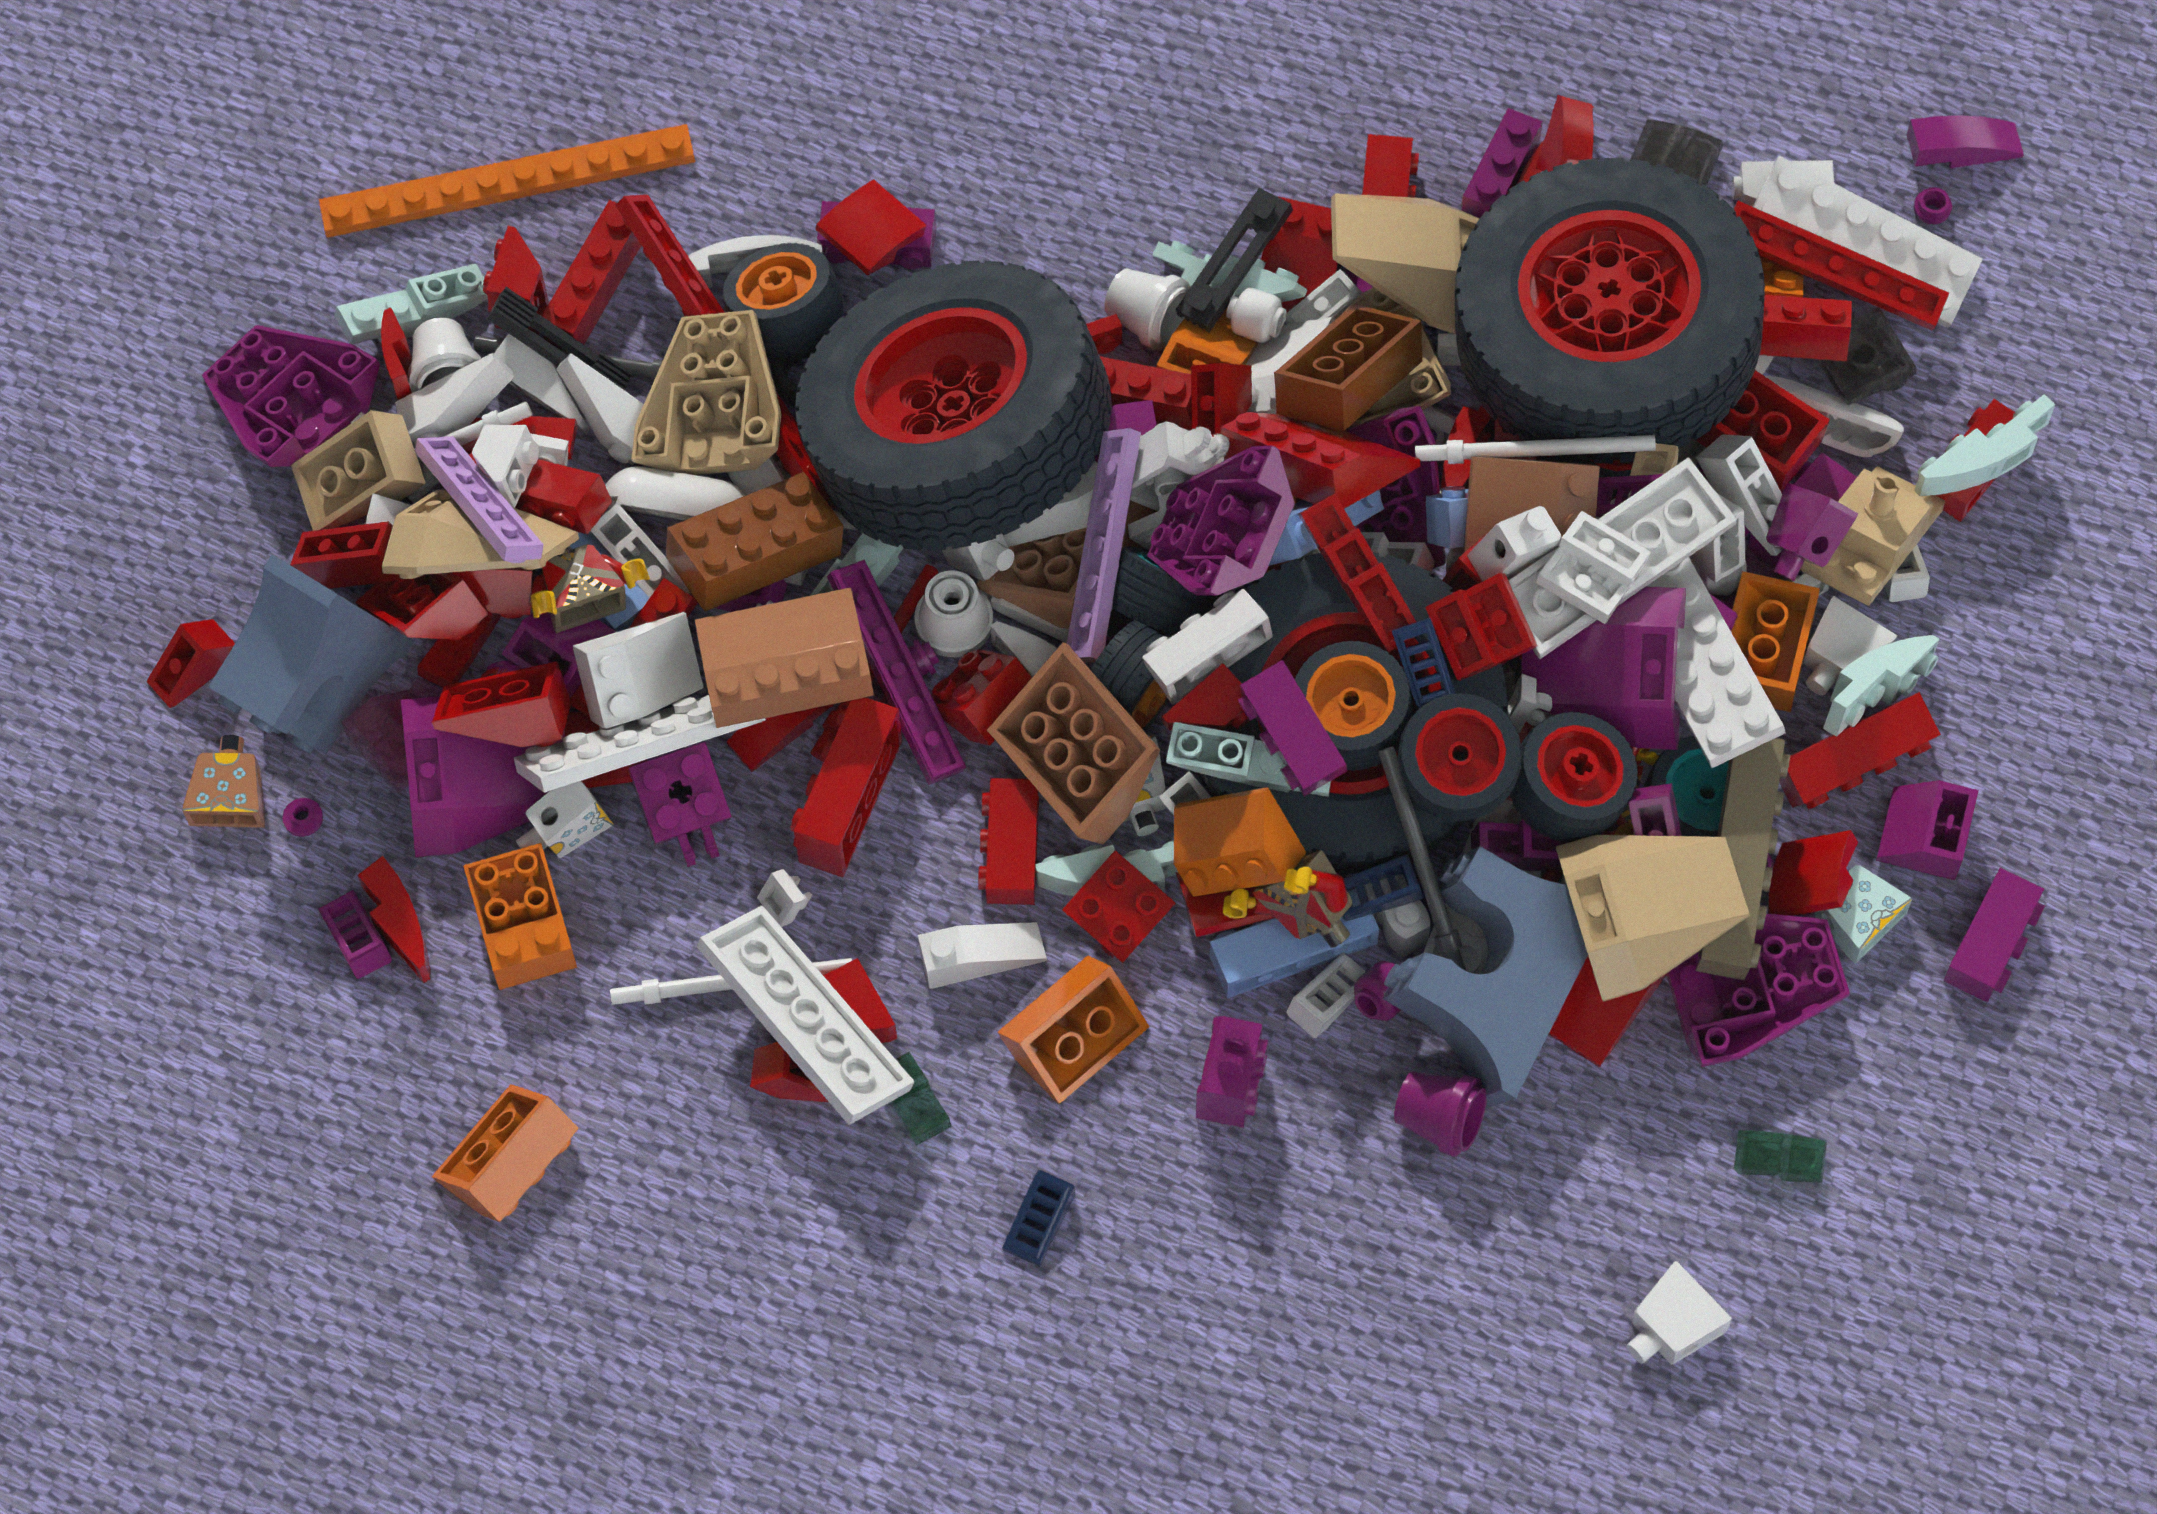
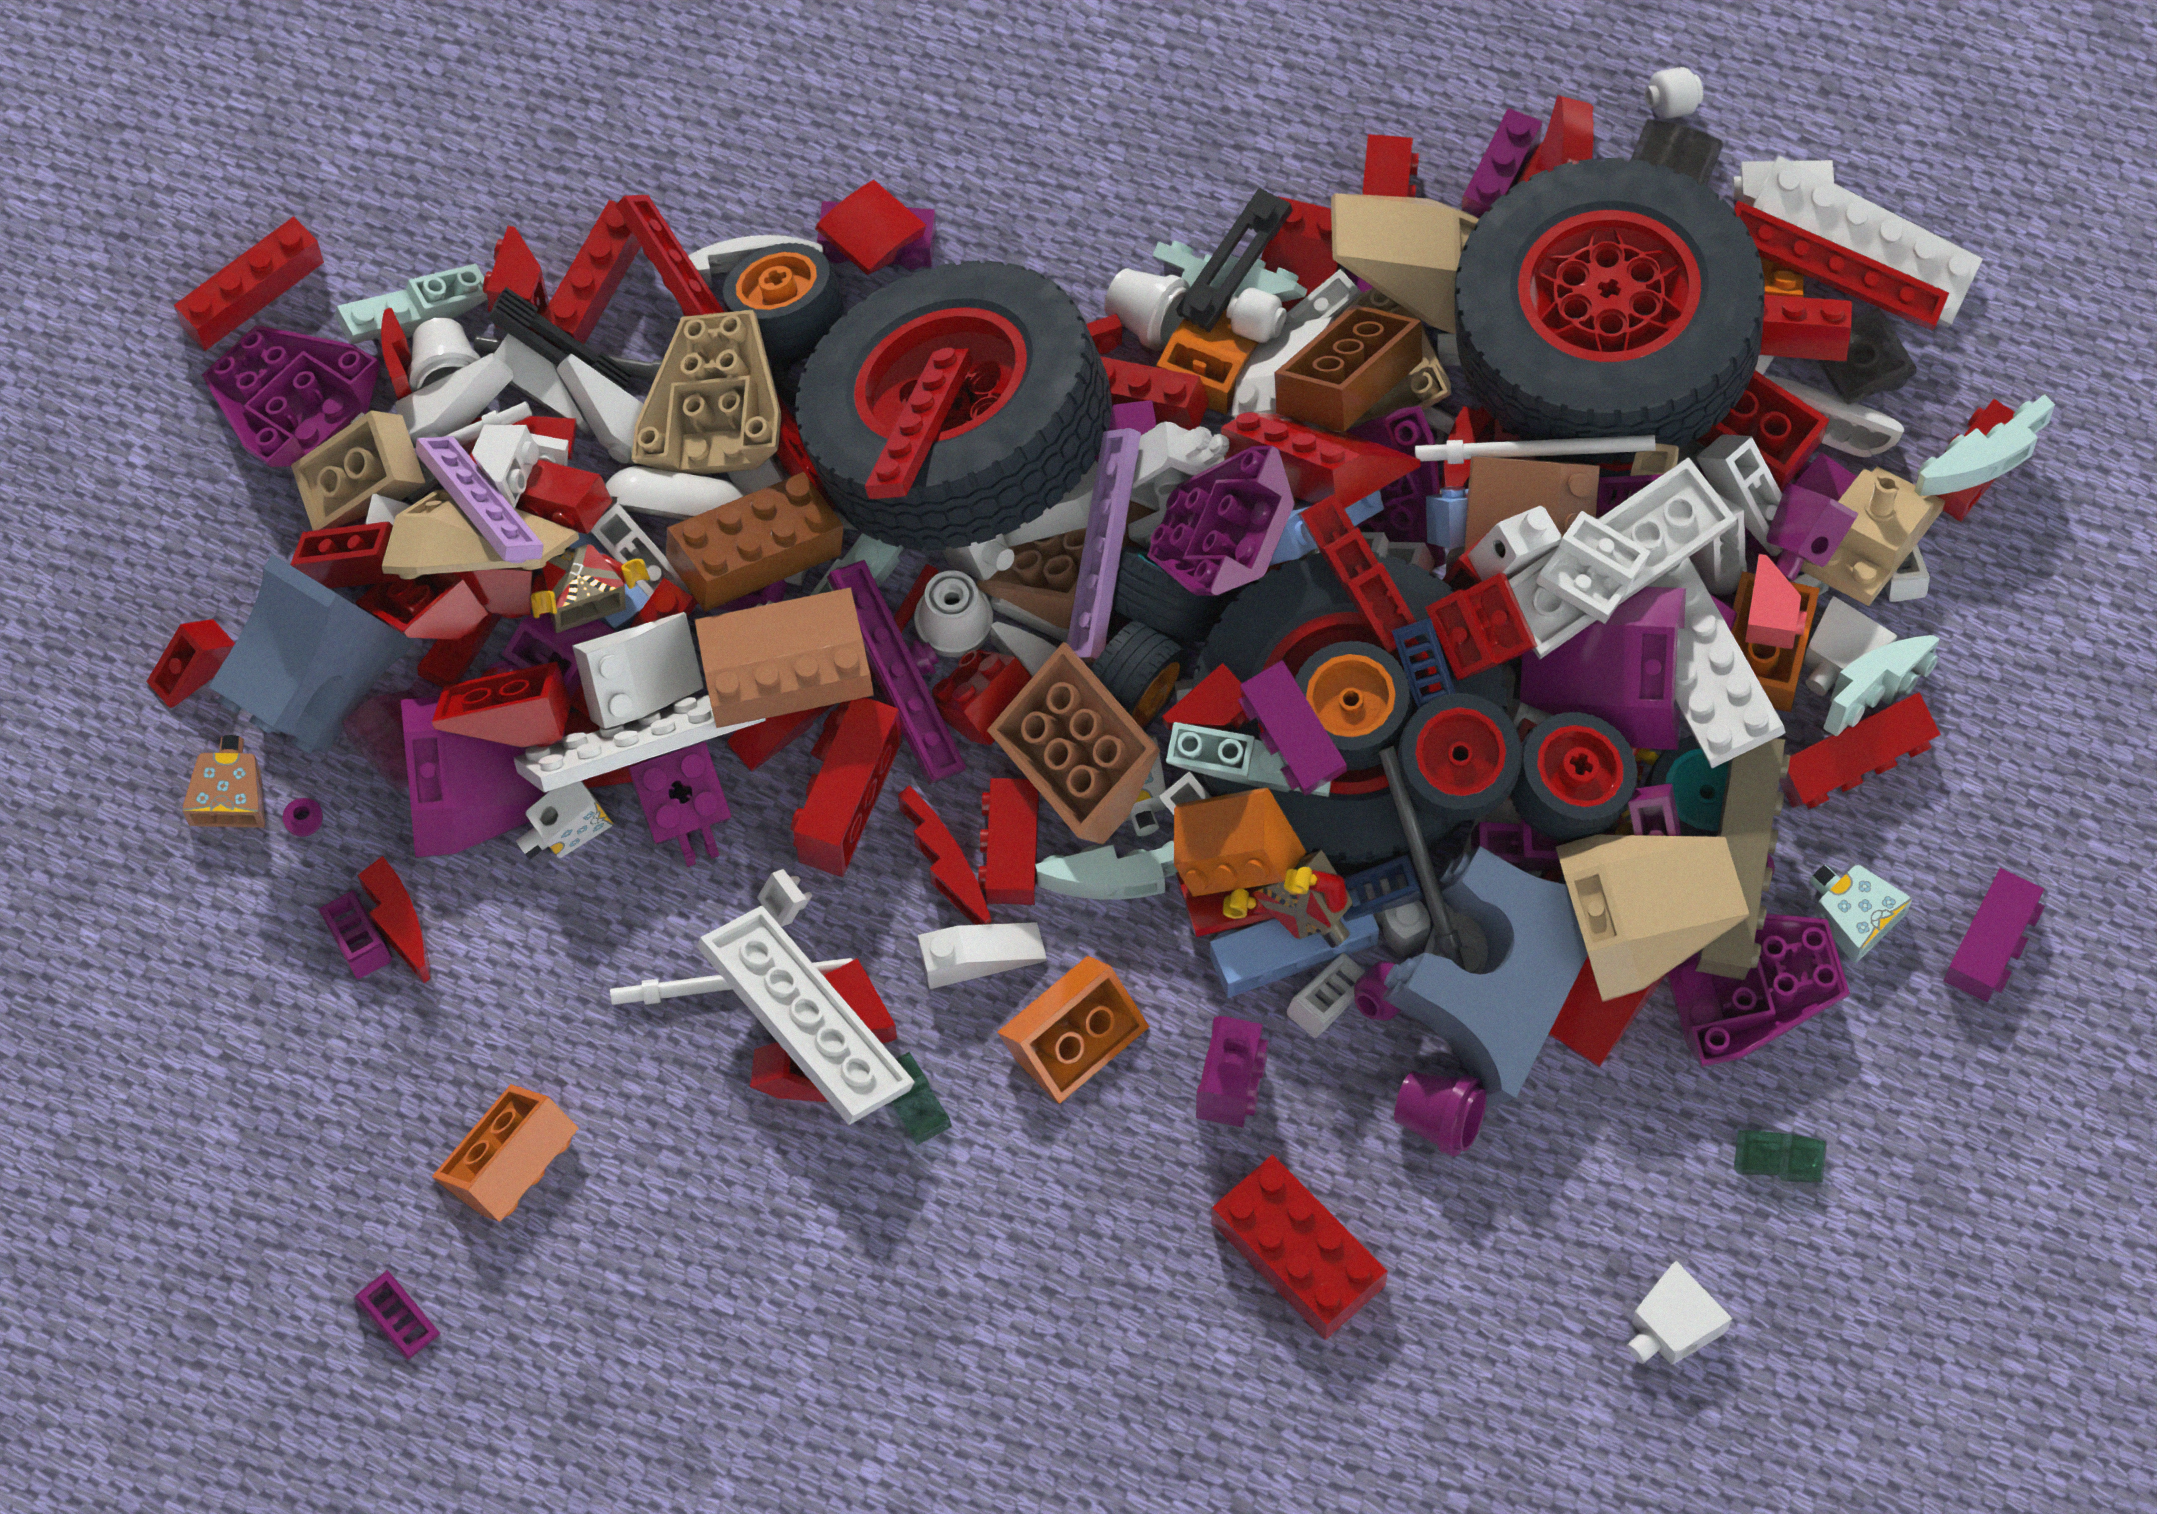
orange plate [319,124,695,238] -> none
orange slope [463,843,577,990] -> none
dark blue slope [1002,1170,1075,1267] -> none
red hinge [1062,850,1176,963] -> none
white slope [1142,588,1273,705] -> none
red slope [1191,363,1252,437] -> none
white tile [1507,674,1552,733] -> none
red slope [1768,830,1858,916] -> none
magenta slope [1876,780,1979,880] -> none
magenta slope [1906,115,2024,168] -> none
magenta plate [1913,187,1952,224] -> none
none -> red brick [174,216,324,351]
none -> magenta slope [354,1269,441,1361]
none -> red plate [865,348,973,499]
none -> red slope [898,785,991,925]
none -> red brick [1211,1154,1388,1340]
none -> white head [1644,67,1703,119]
none -> coral slope [1745,554,1807,649]

